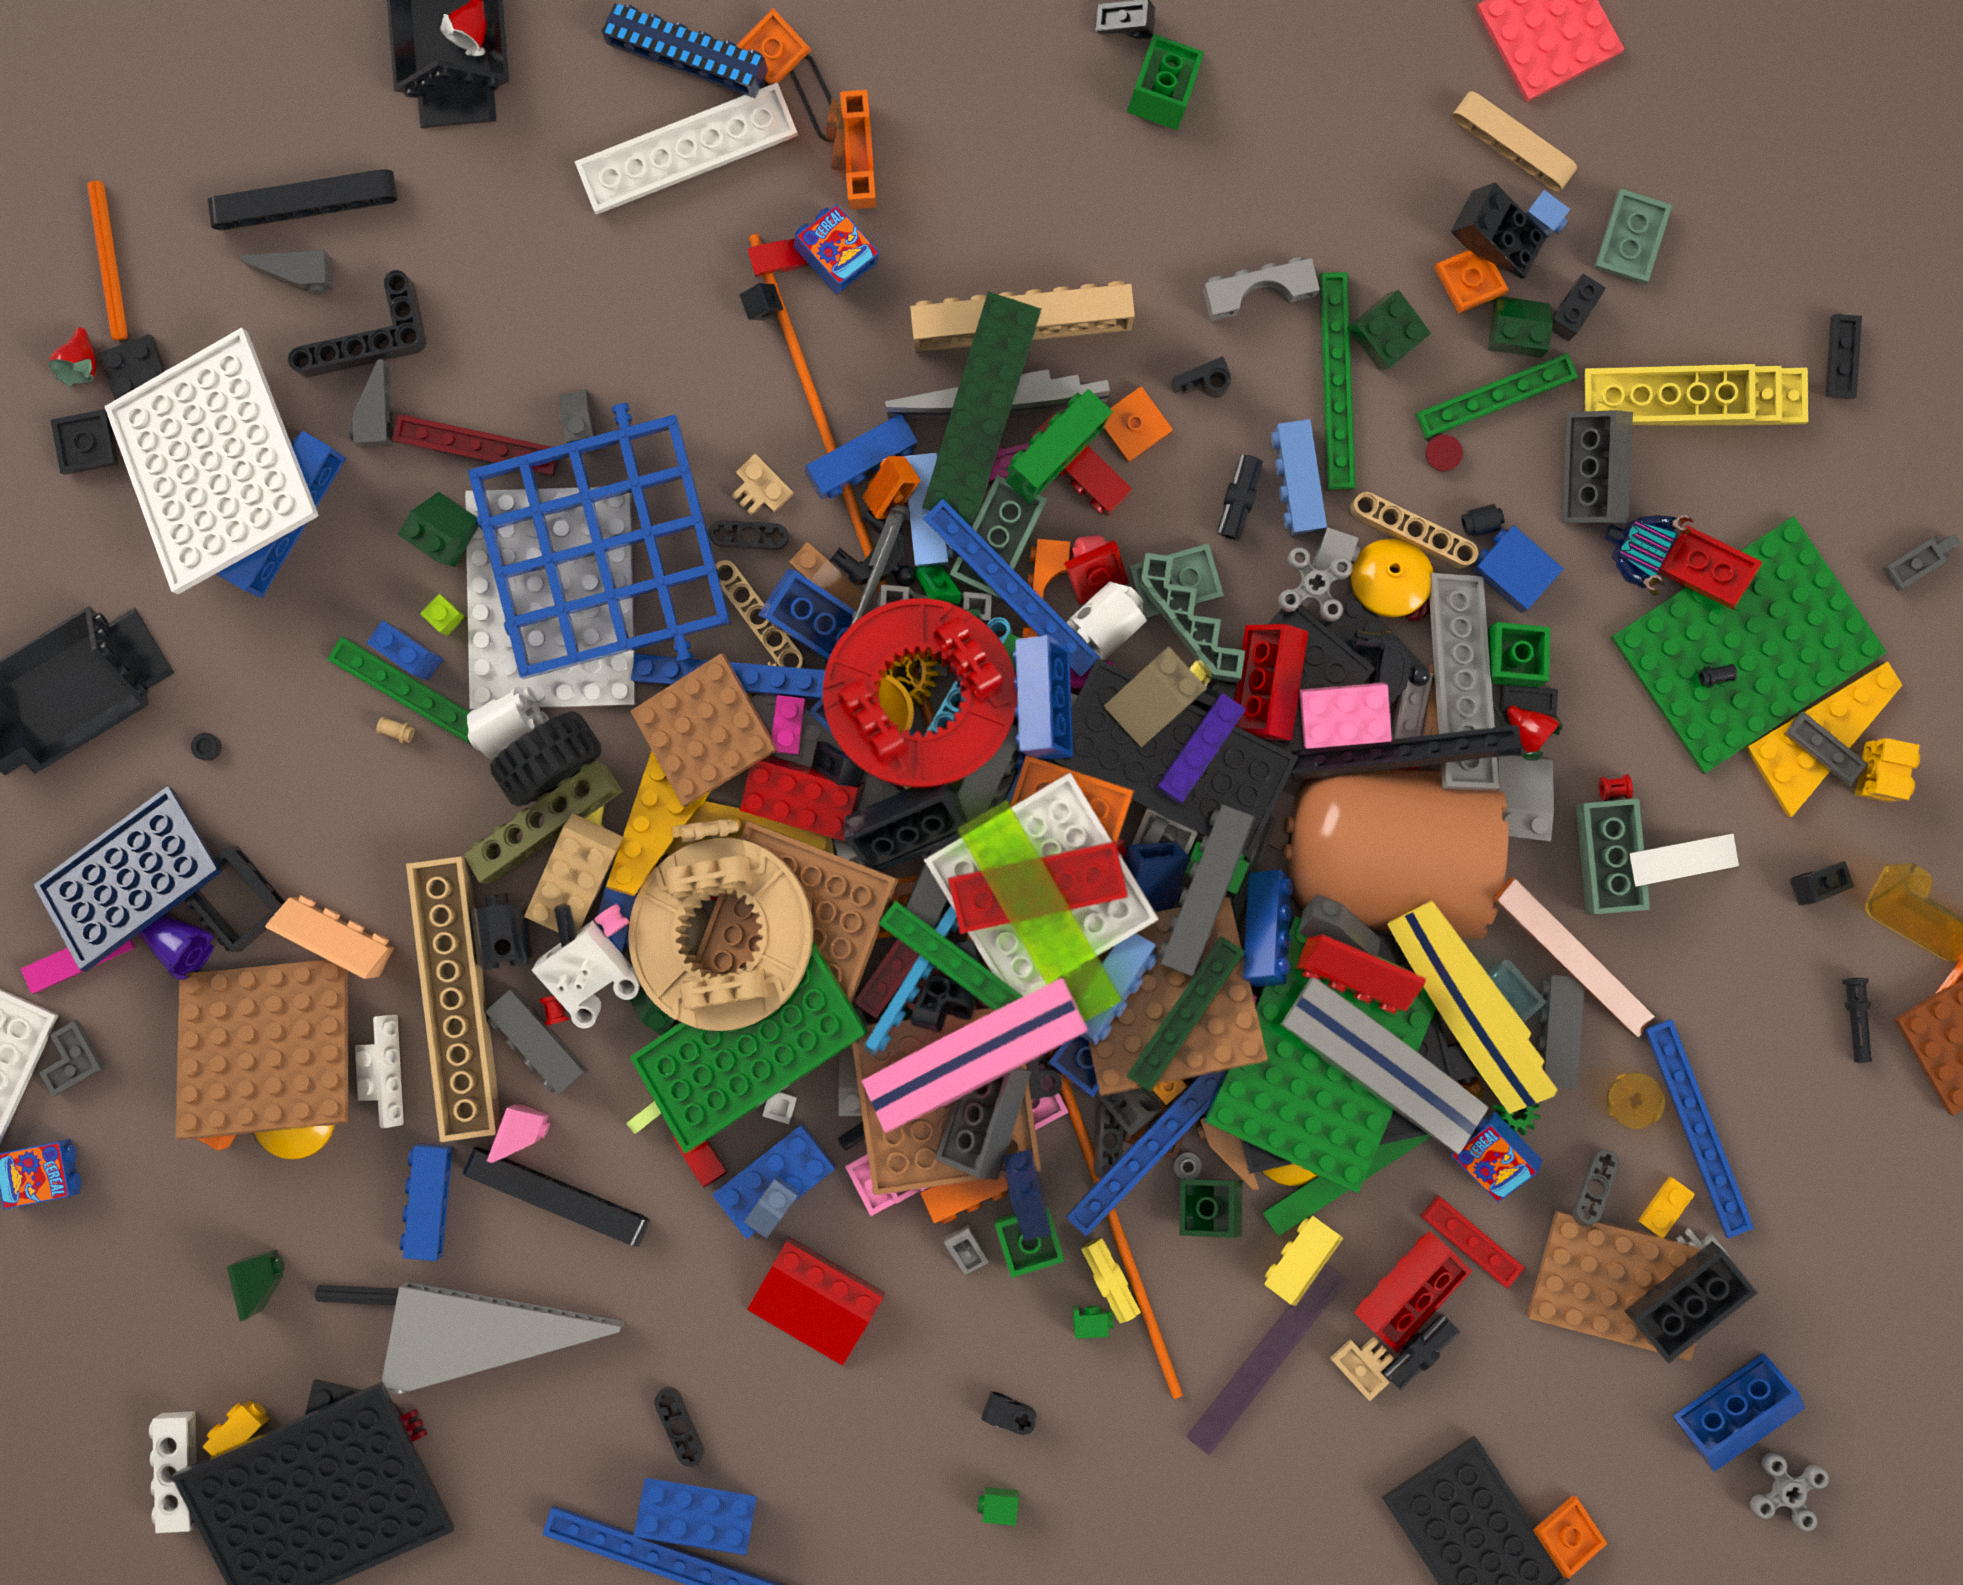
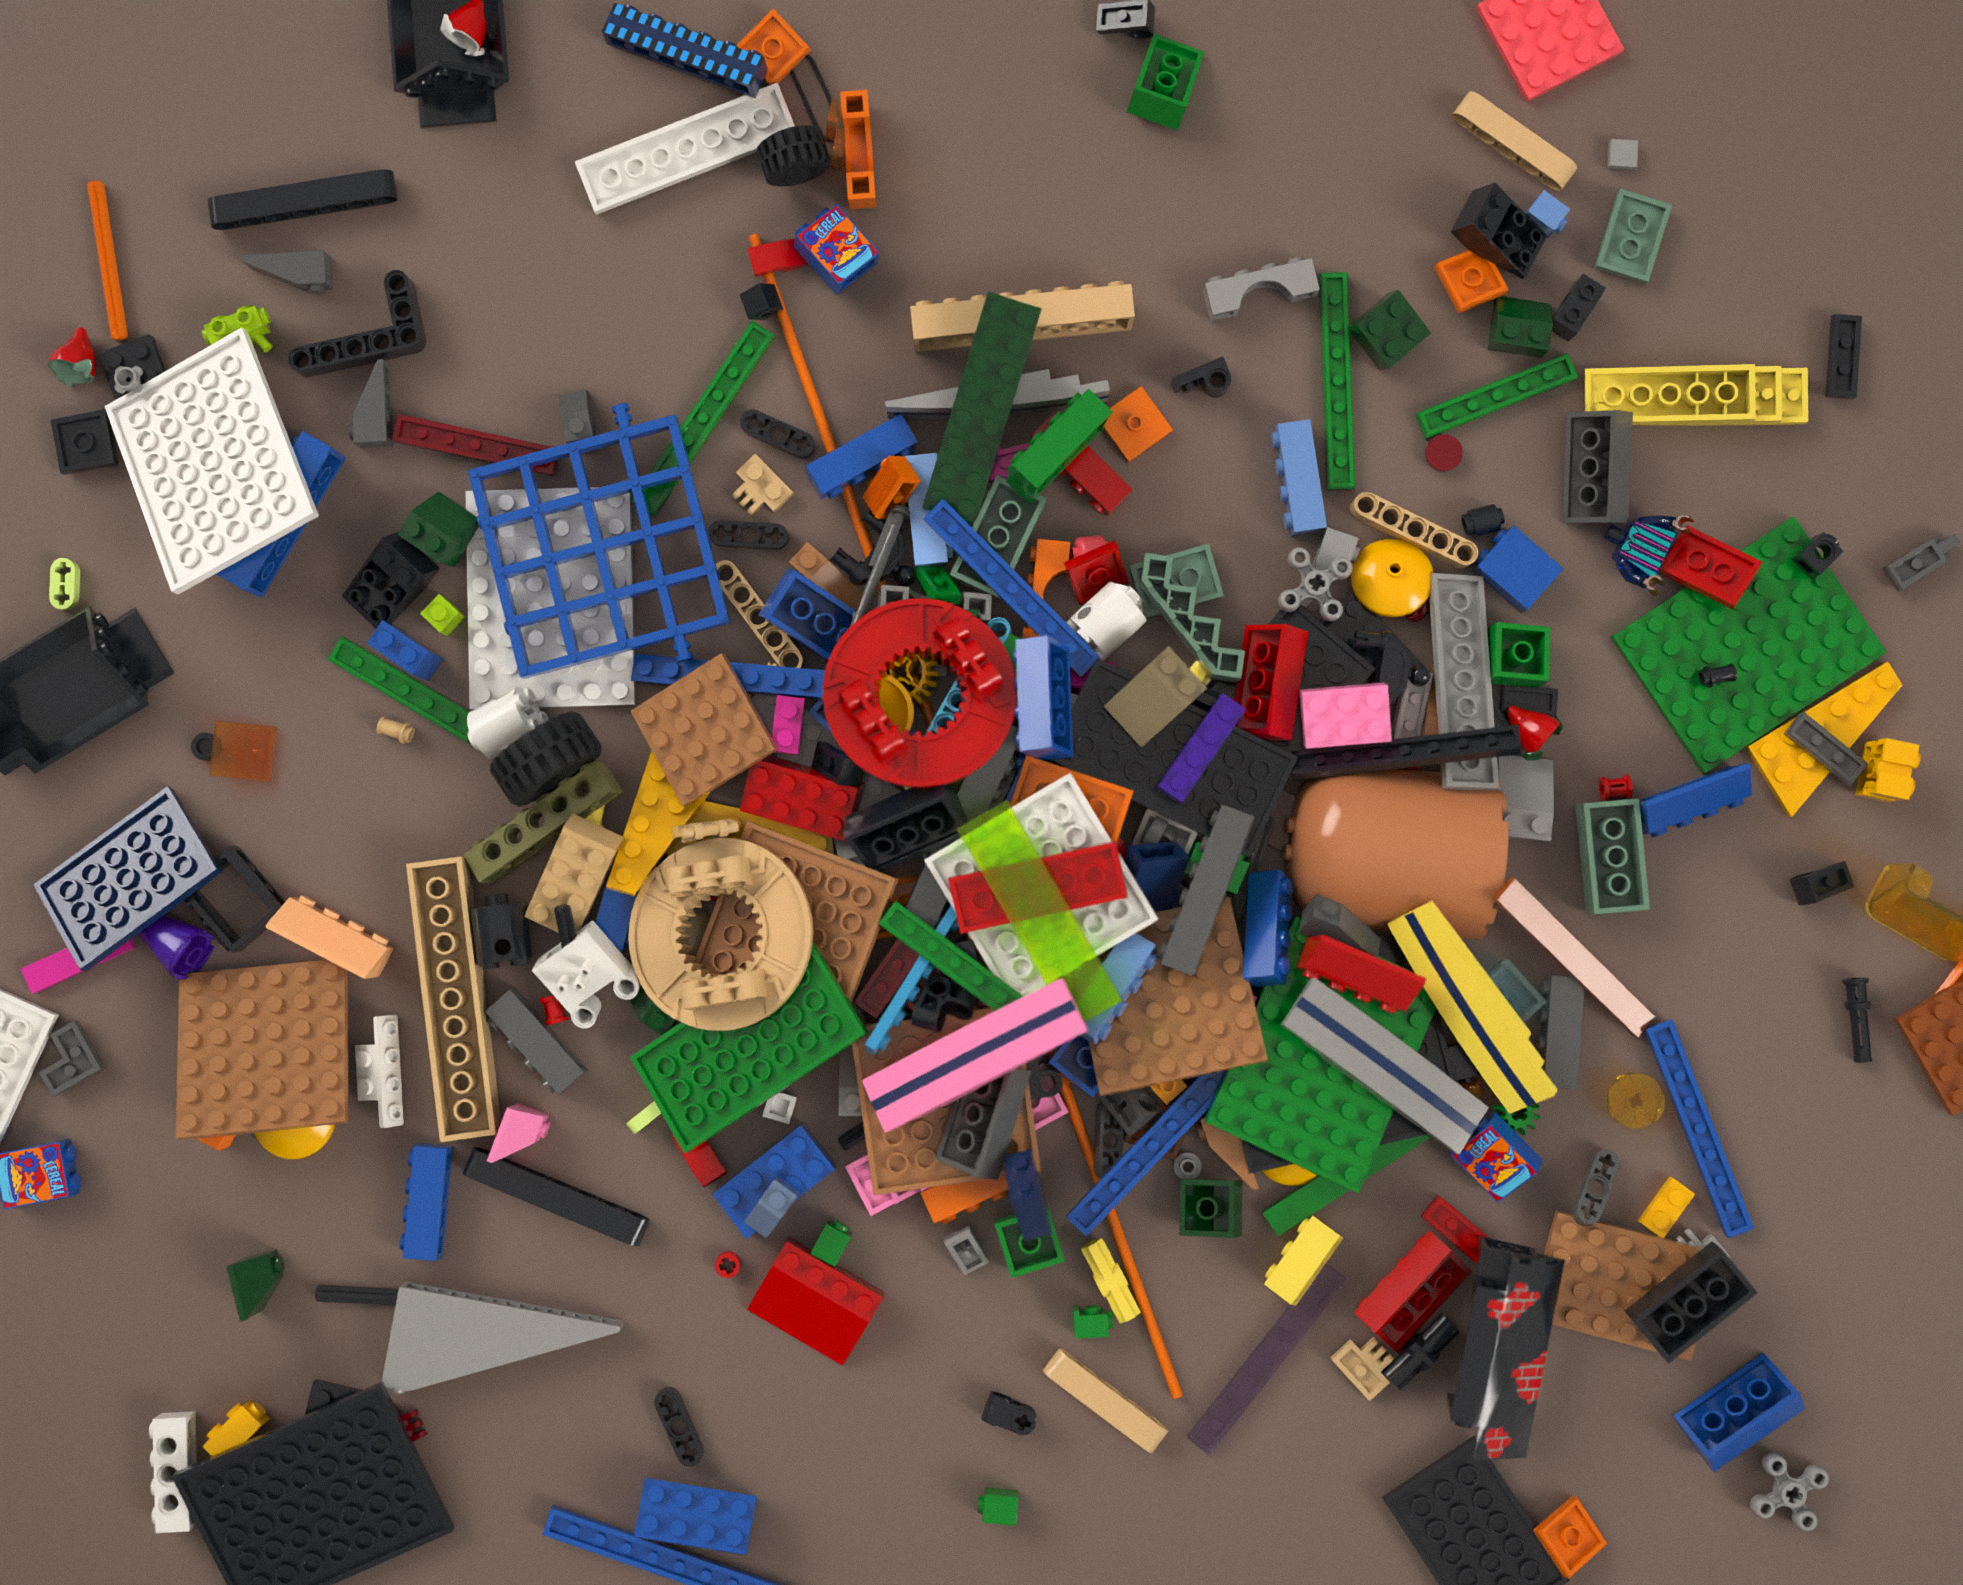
bright pink wheel [594,904,630,938] -> none
dark green plate [1126,936,1245,1093] -> none
black piece [1217,454,1263,541] -> none
white sticker [1630,834,1739,887] -> none
none -> yellowish green beam [49,558,80,611]
none -> light grey plate [114,366,143,394]
none -> lime brick [202,305,272,353]
none -> clear orange slope [209,721,276,781]
none -> black slope [342,532,440,628]
none -> green tile [631,320,775,517]
none -> red bush [715,1251,741,1278]
none -> black beam [740,409,815,459]
none -> black tyre [757,125,832,187]
none -> green brick [810,1220,852,1267]
none -> tan beam [1043,1348,1169,1454]
none -> black panel [1447,1236,1565,1461]
none -> light grey tile [1607,139,1638,170]
none -> blue slope [1639,763,1752,838]
none -> black brick [1791,532,1844,578]

